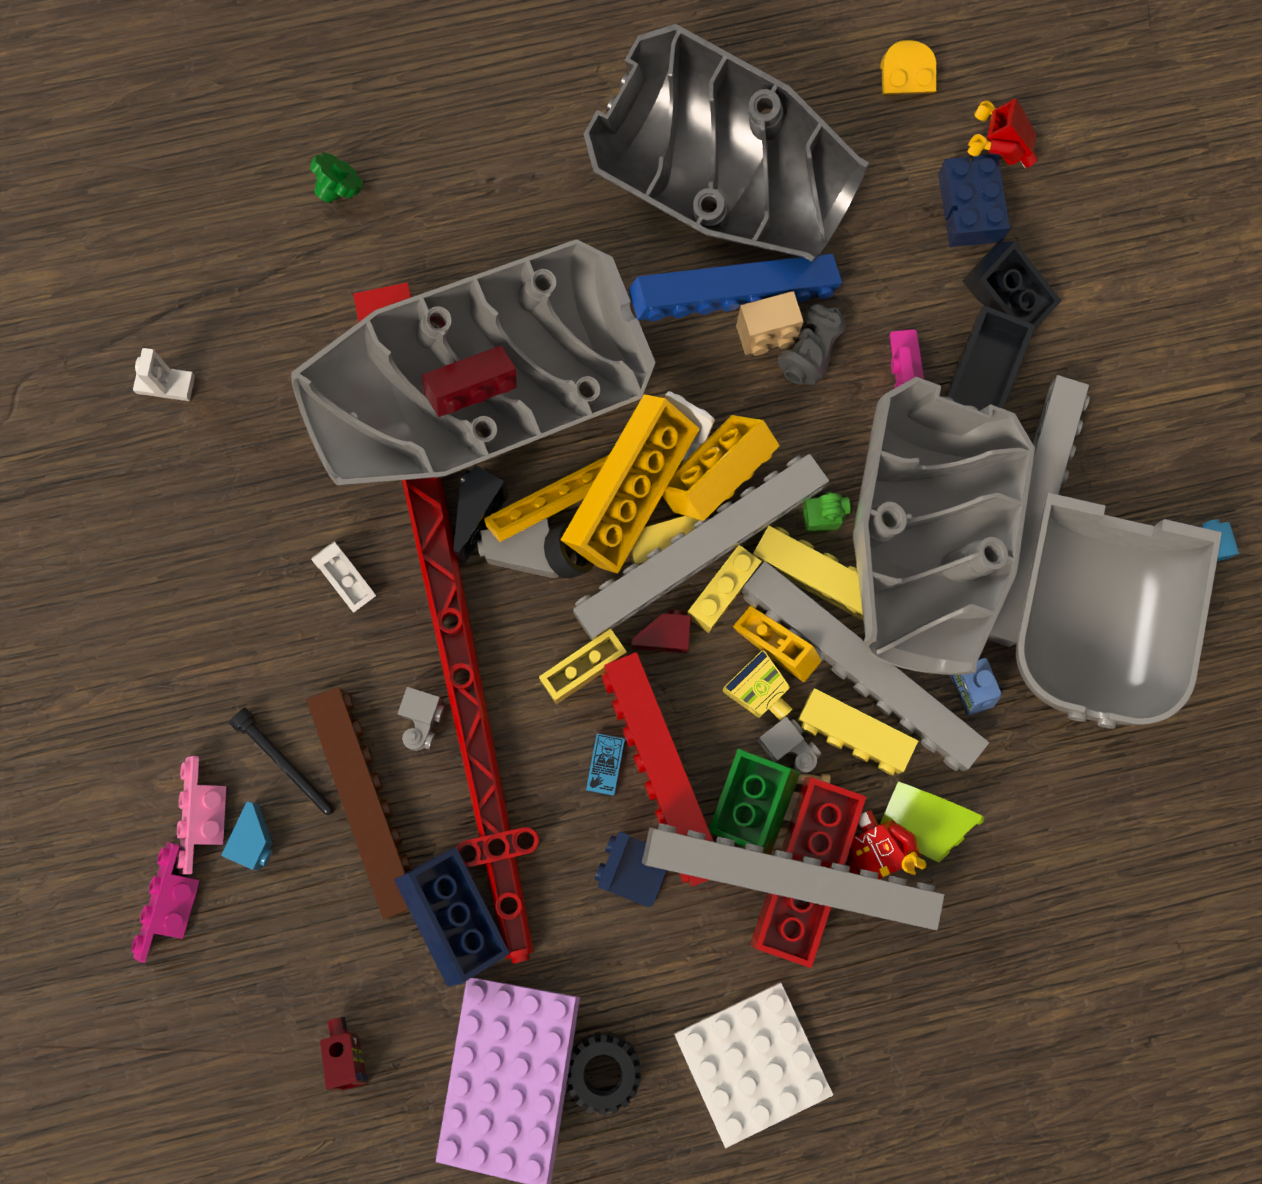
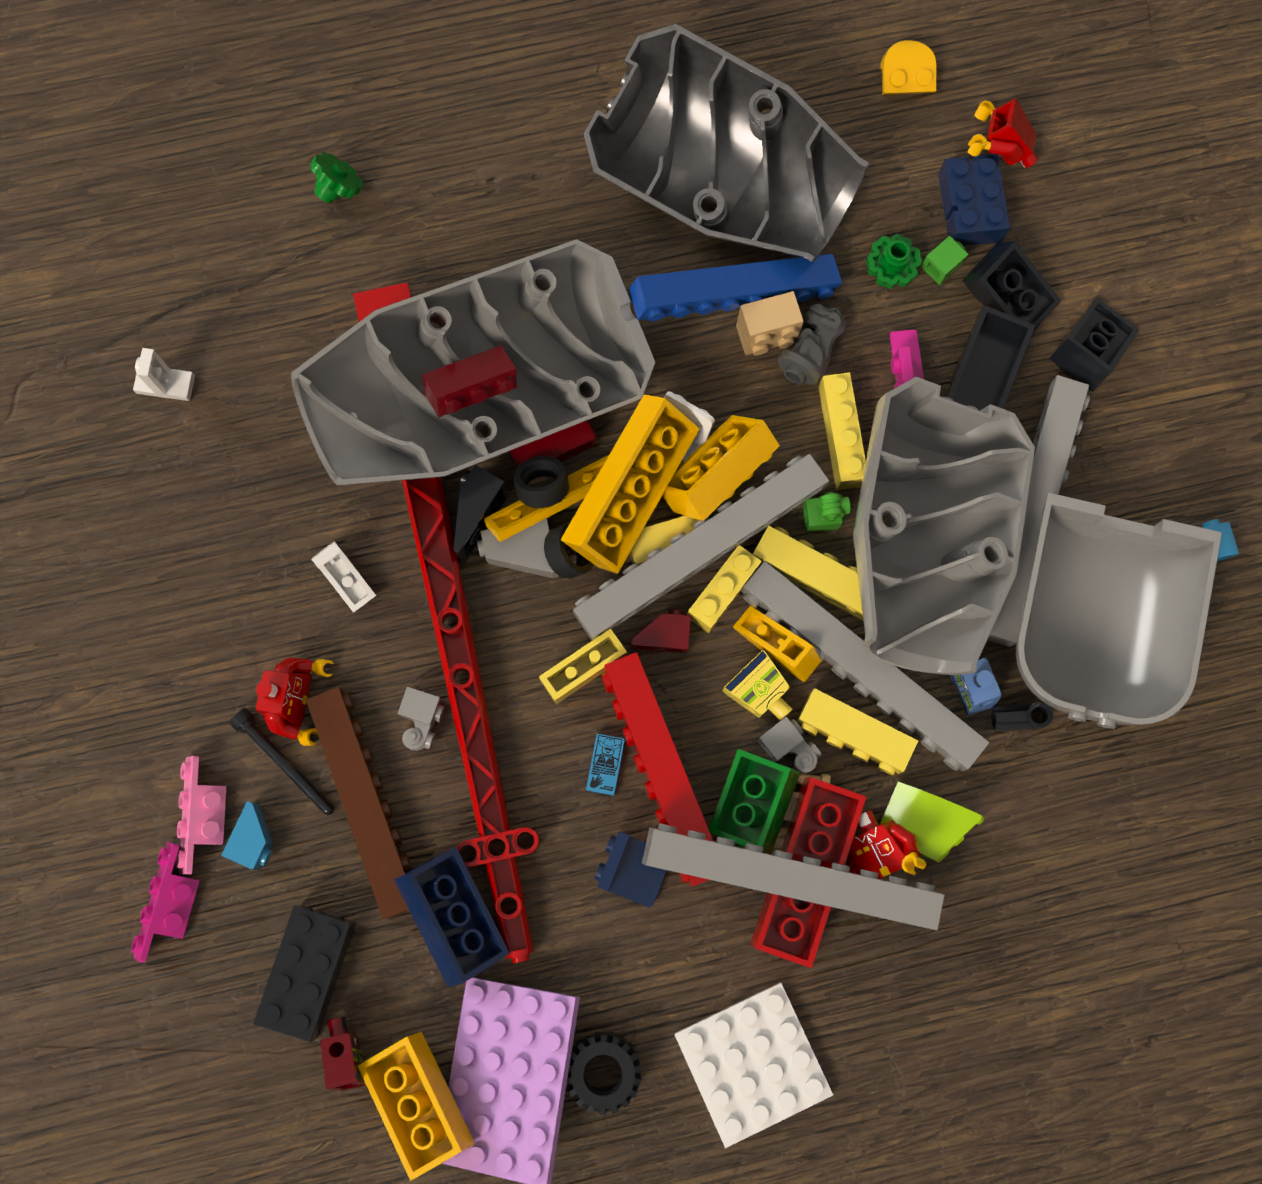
none -> black piece [253,905,356,1042]
none -> red torso [256,658,334,746]
none -> yellow brick [358,1032,475,1181]
none -> dark red brick [508,420,597,468]
none -> black tyre [513,456,569,508]
none -> light yellow brick [818,372,866,491]
none -> green plant [866,234,922,289]
none -> bright green brick [921,236,969,285]
none -> black piece [991,702,1053,731]
none -> black slope [1049,297,1139,392]

